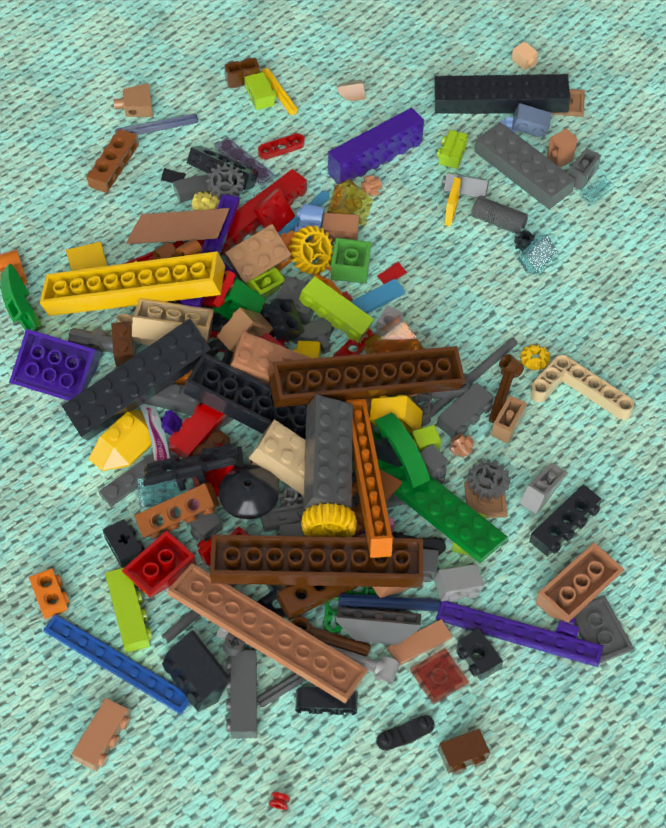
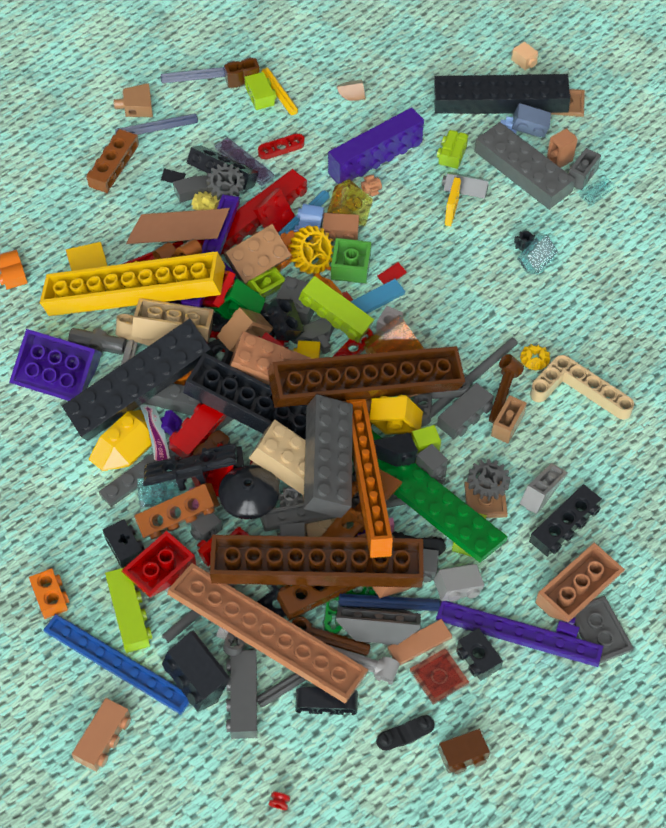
green slope [0,263,43,332] -> none
reddish brown brick [111,321,134,367] -> none
yellow gear [301,503,357,537] -> none
green slope [374,412,430,489] -> none
nougat gear [450,433,474,457] -> none
dark grey piece [471,196,528,235] -> none
none -> axle [160,67,225,84]

